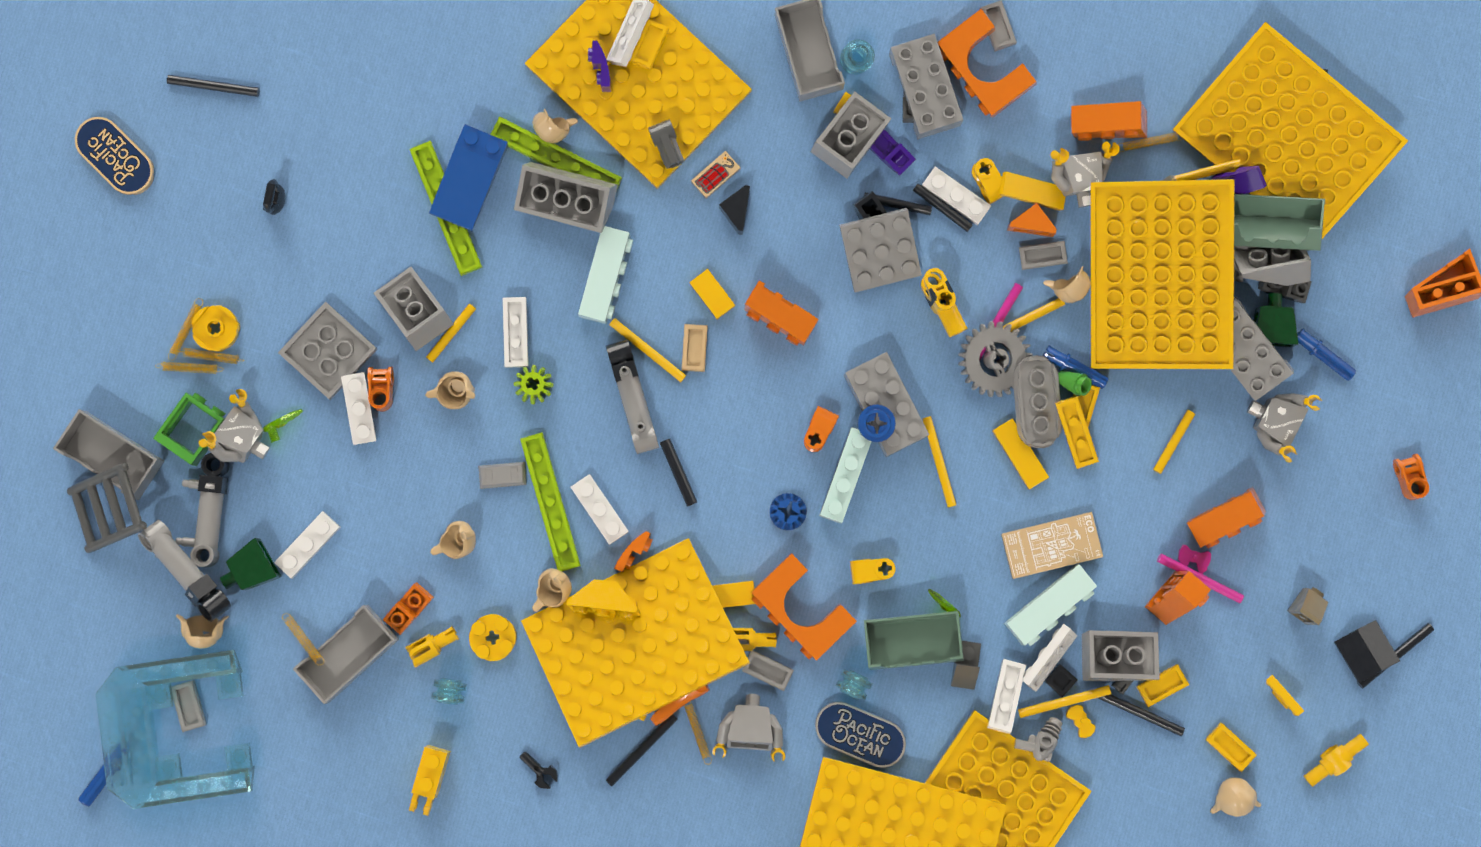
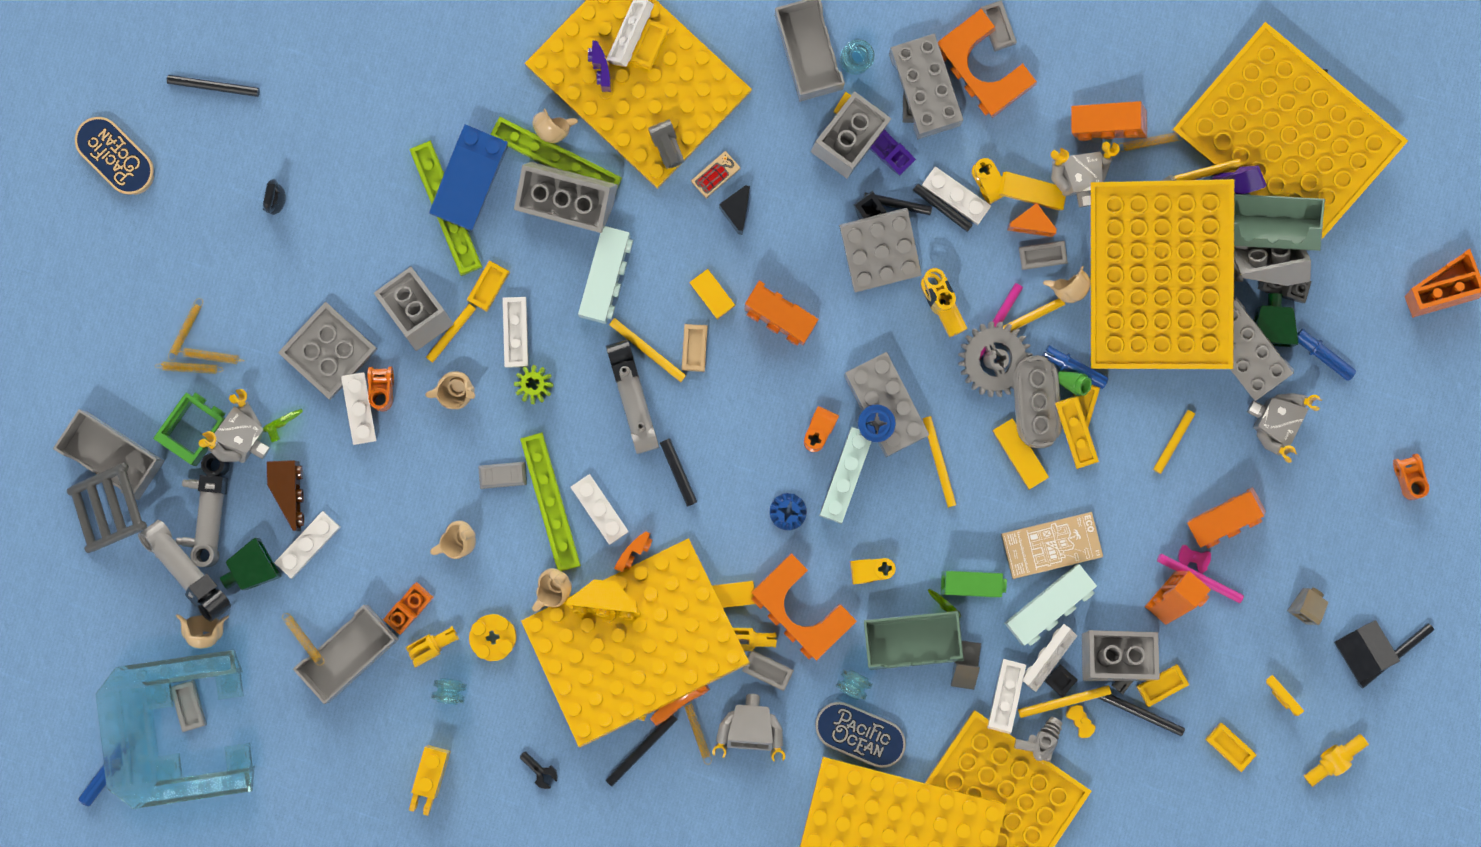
yellow plate [191,305,240,352] -> none
tan hair [1210,777,1261,817] -> none
none -> reddish brown slope [267,460,305,531]
none -> yellow tile [467,260,510,312]
none -> bright green window [941,571,1007,597]

